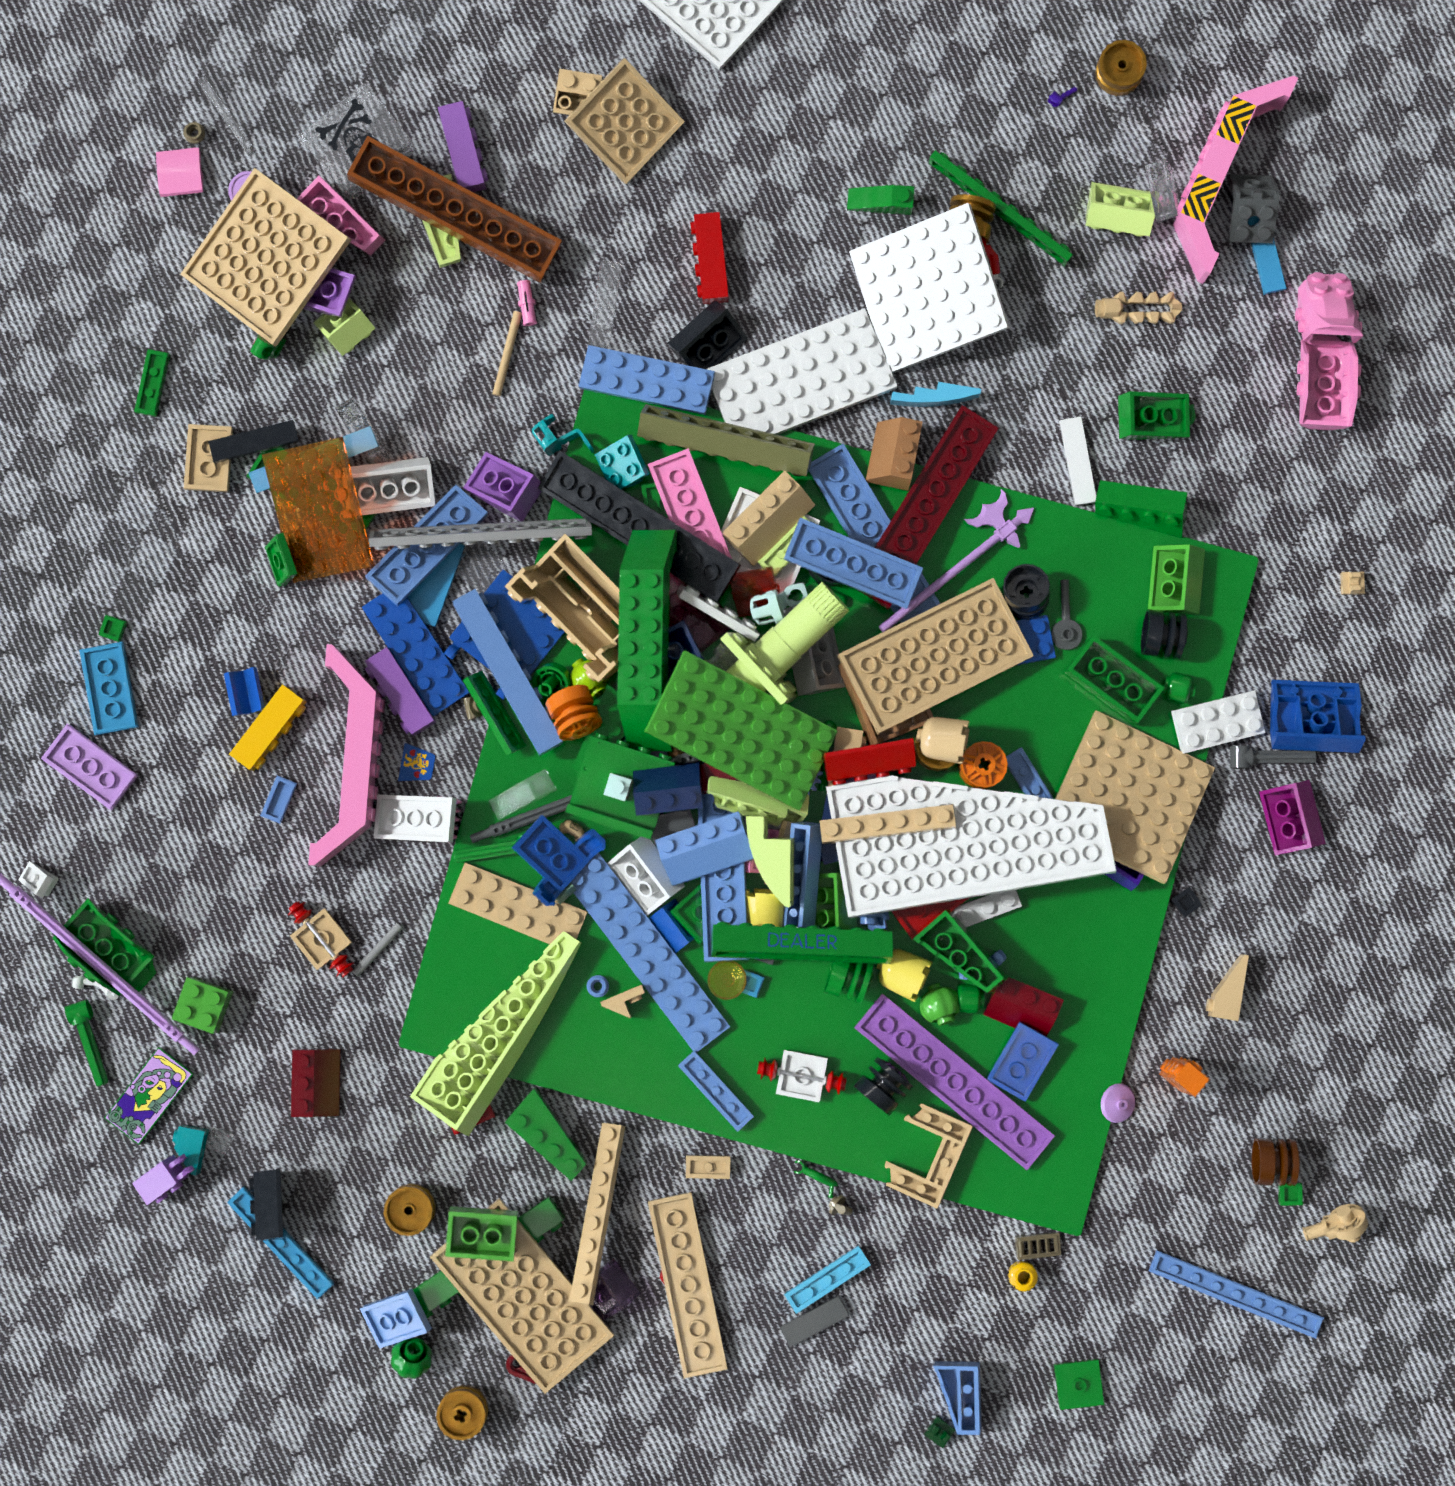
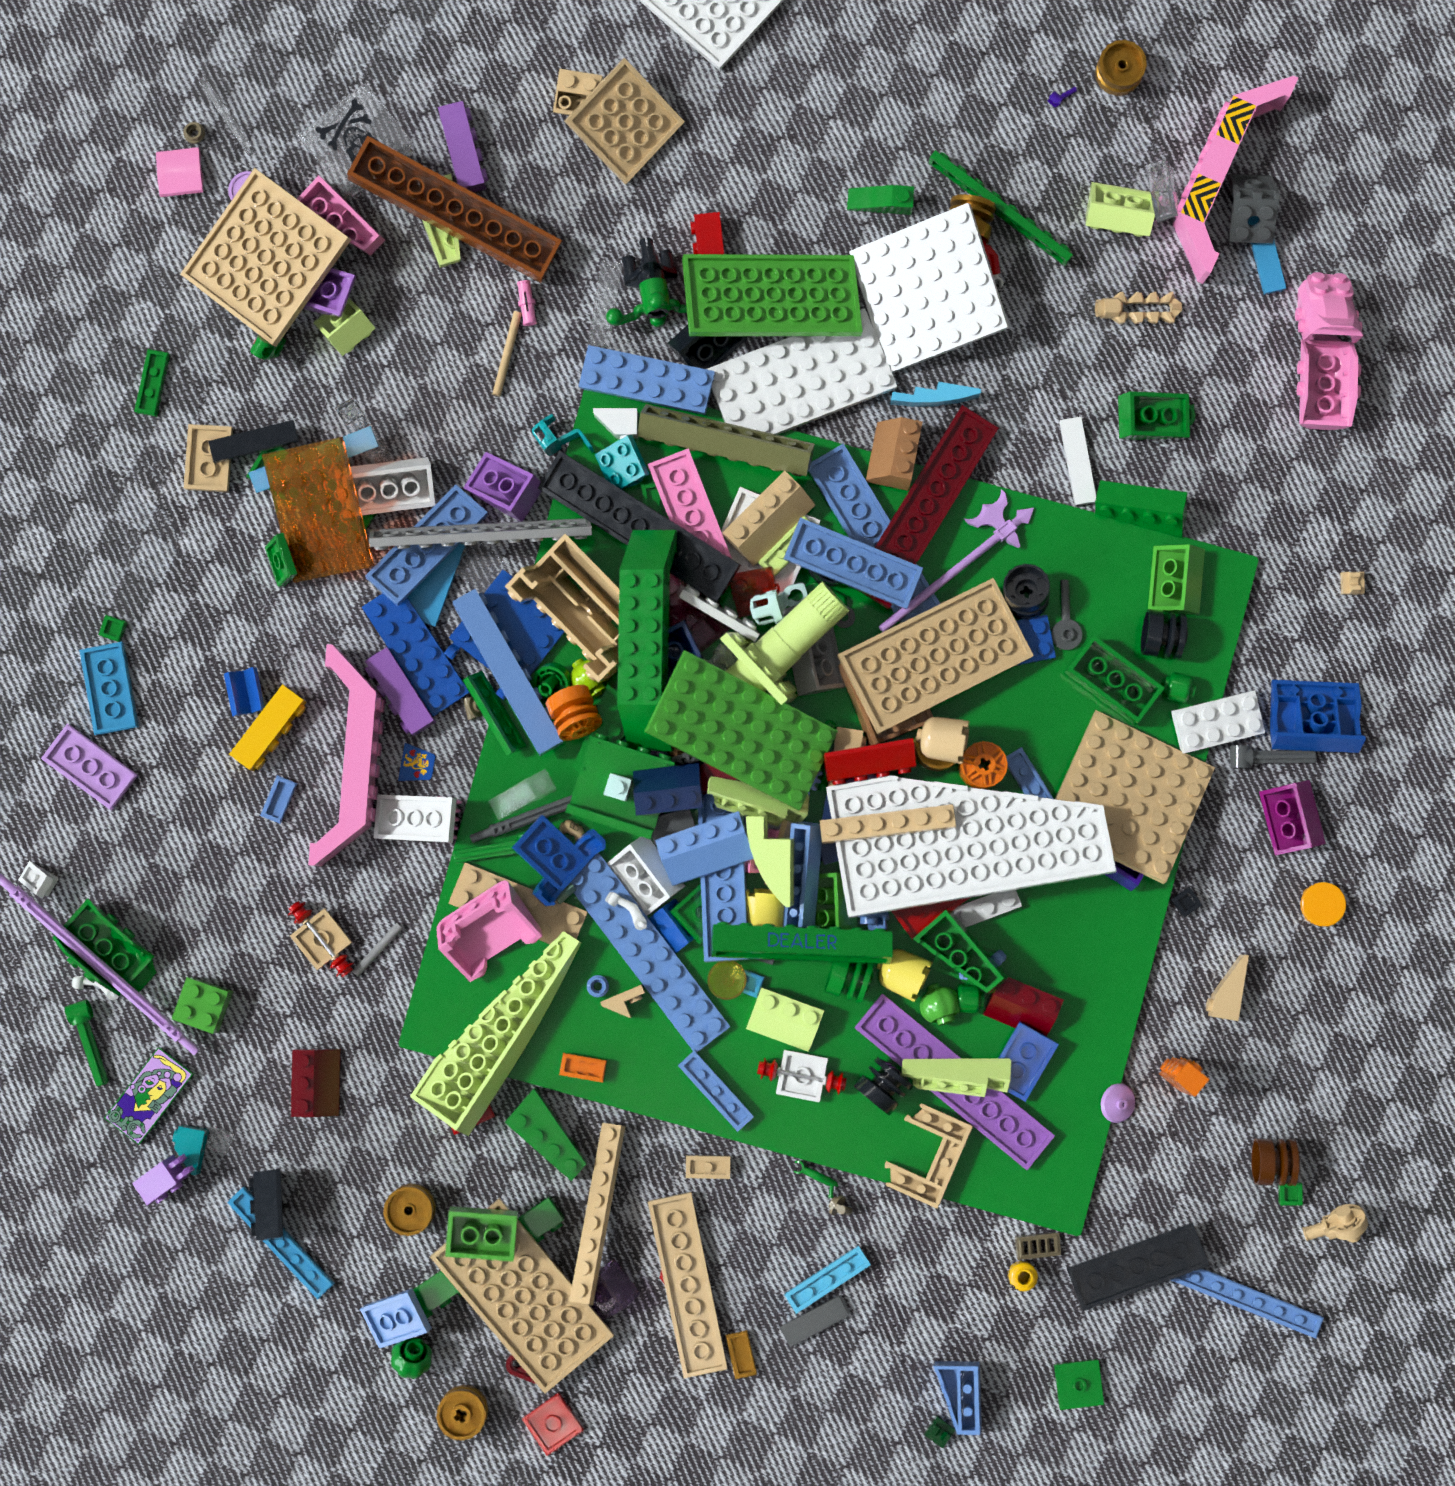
none -> bright pink windscreen [437,880,542,982]
none -> tile [522,1392,584,1456]
none -> orange plate [559,1053,607,1083]
none -> white slope [593,408,638,439]
none -> white piece [605,892,647,930]
none -> wheel [606,238,687,327]
none -> bright green plate [682,254,863,336]
none -> pearl gold tile [726,1330,757,1379]
none -> yellowish green slope [746,987,824,1052]
none -> dark grey plate [836,607,855,628]
none -> yellowish green wedge [901,1058,1011,1097]
none -> black plate [1067,1222,1209,1311]
none -> light orange tile [1300,882,1346,926]

